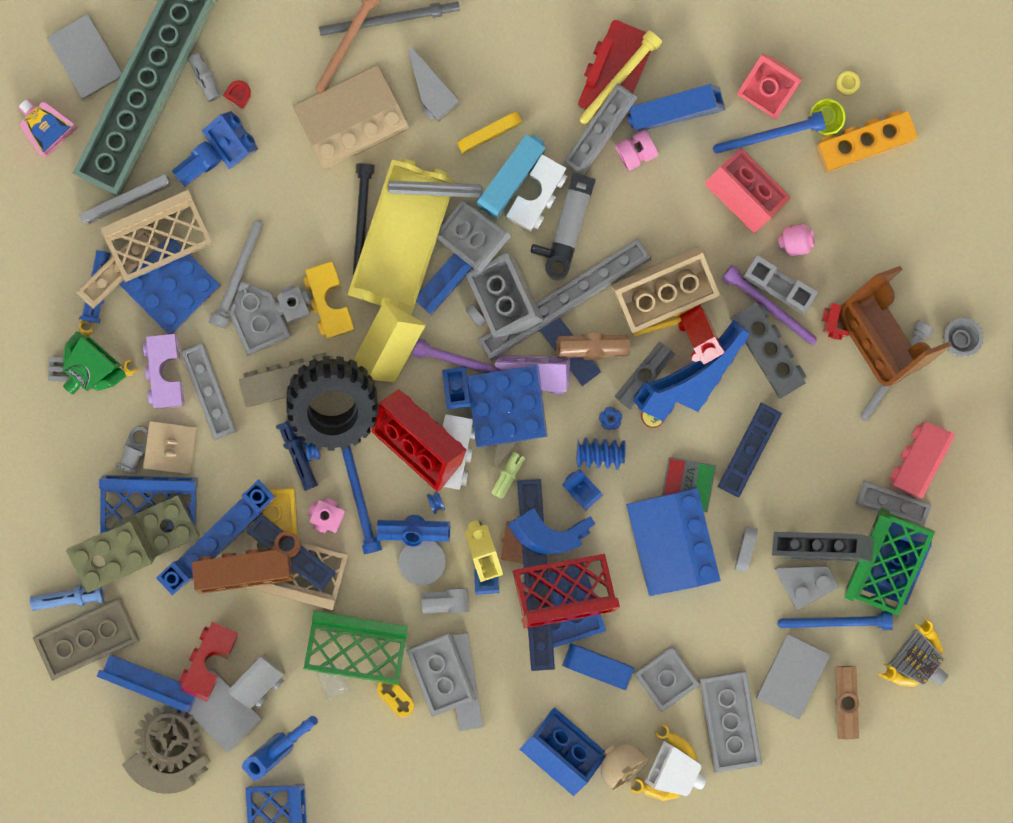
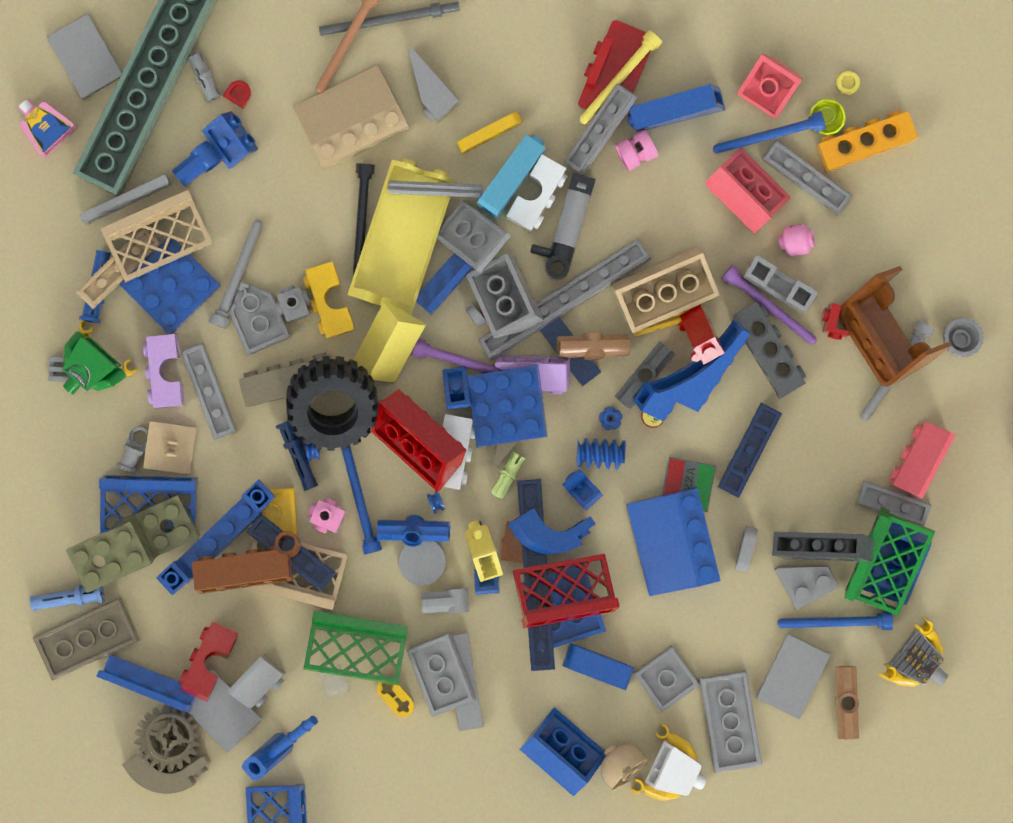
none -> light grey tile [762,140,852,216]

